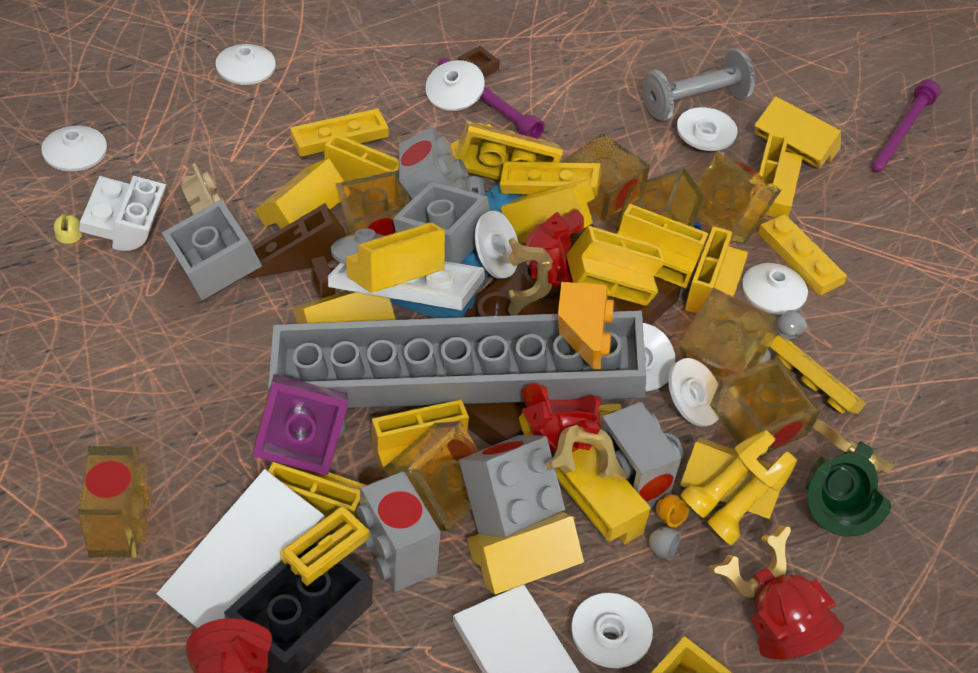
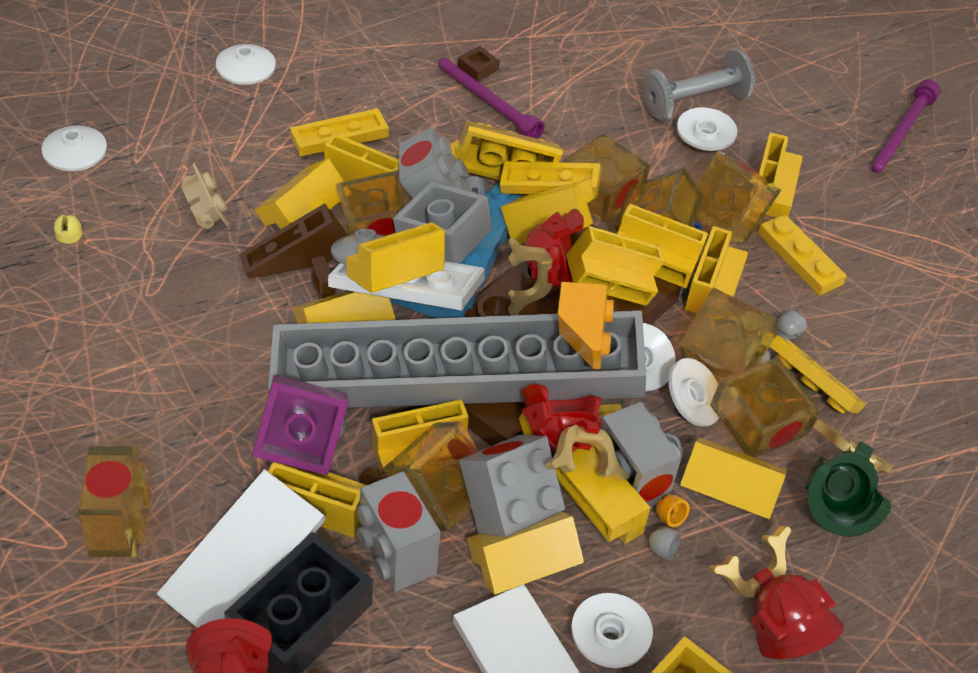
white brick [79,176,166,251] -> none
light grey brick [162,199,262,300] -> none
yellow tile [280,505,370,586] -> none
white dish [426,60,485,111] -> none
white dish [475,211,518,279] -> none
yellow piece [680,430,797,546] -> none
white dish [742,263,808,314] -> none
yellow piece [754,96,841,169] -> none

